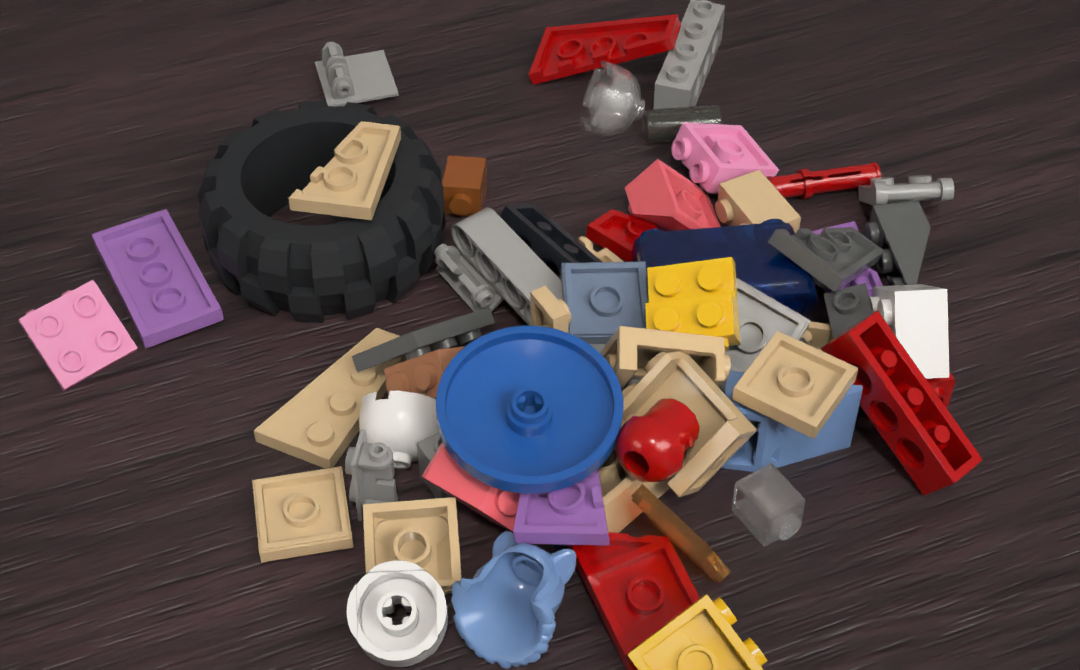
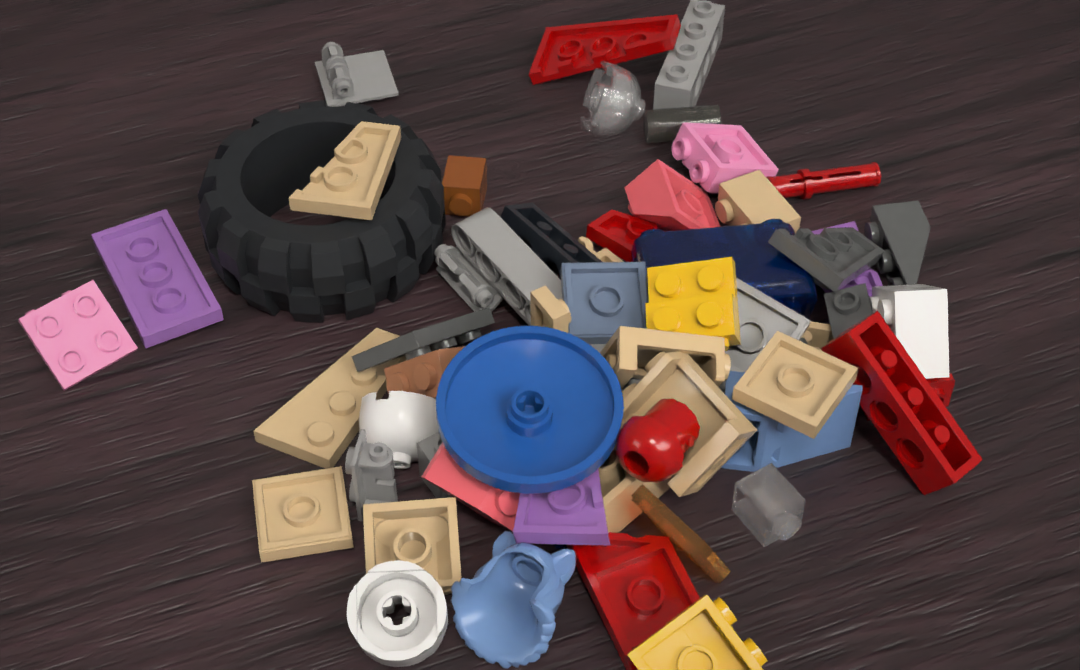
light grey plate [858,175,954,205] -> none

